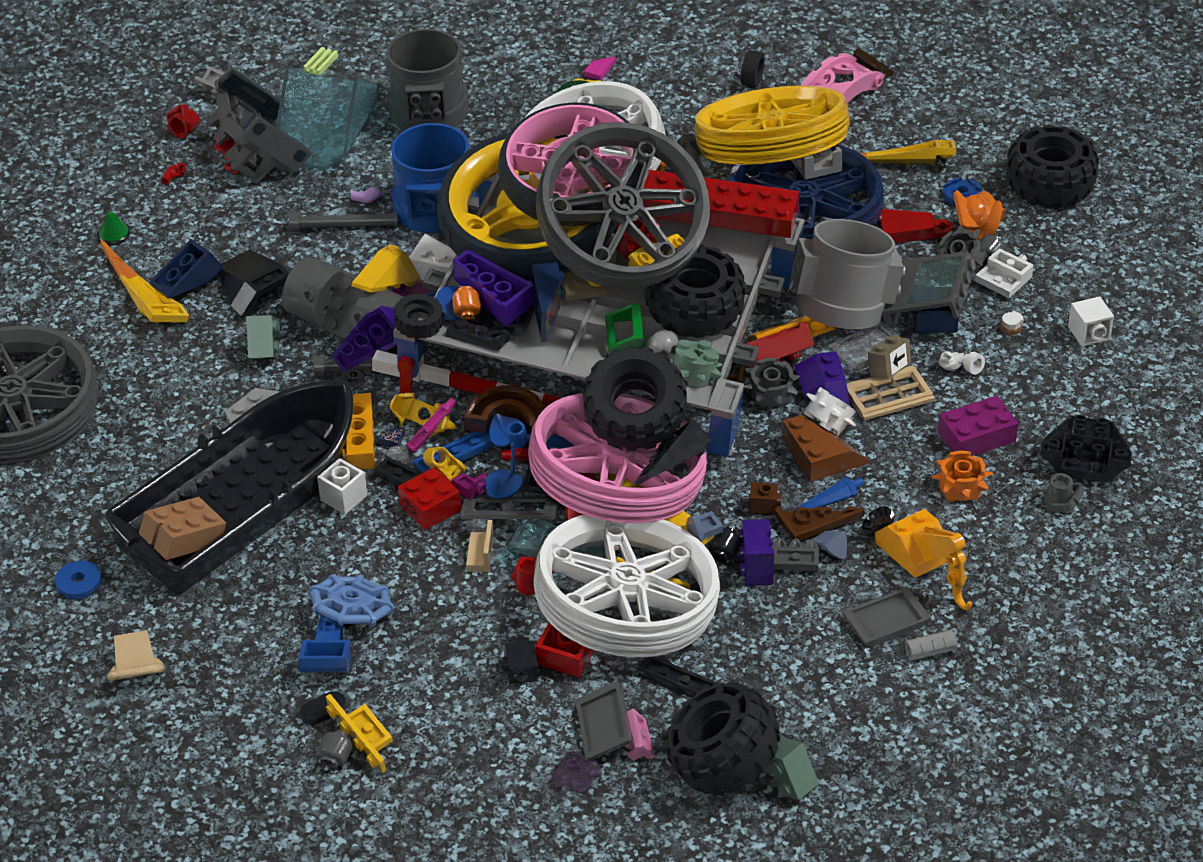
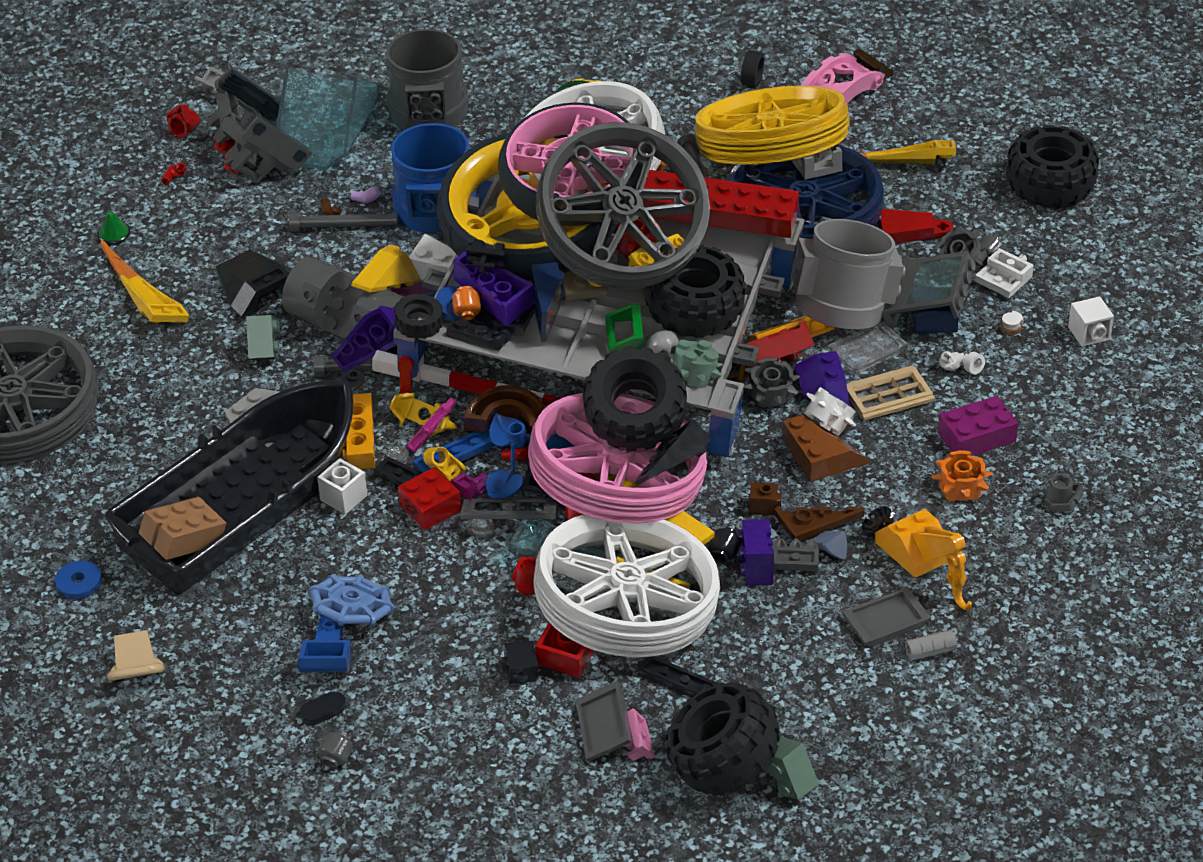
dark blue slope [149,239,224,298] -> none
yellowish green tile [303,47,338,76] -> none
yellow bracket [326,694,393,773] -> none
dark blue tile [377,428,406,448] -> none
tan panel [466,520,494,572] -> none
clear purple plate [554,751,602,794] -> none
dark pink tile [584,57,616,81] -> none
sand blue tile [686,511,723,542] -> none
blue bar [794,477,864,510] -> none
dark tan brick [868,335,911,379] -> none
blue tile [942,178,982,207] -> none
orange helmet [953,190,1006,240] -> none
black wedge [1041,414,1132,483] -> none
none -> reddish brown arm [321,198,342,215]
none -> black hips [466,239,507,274]

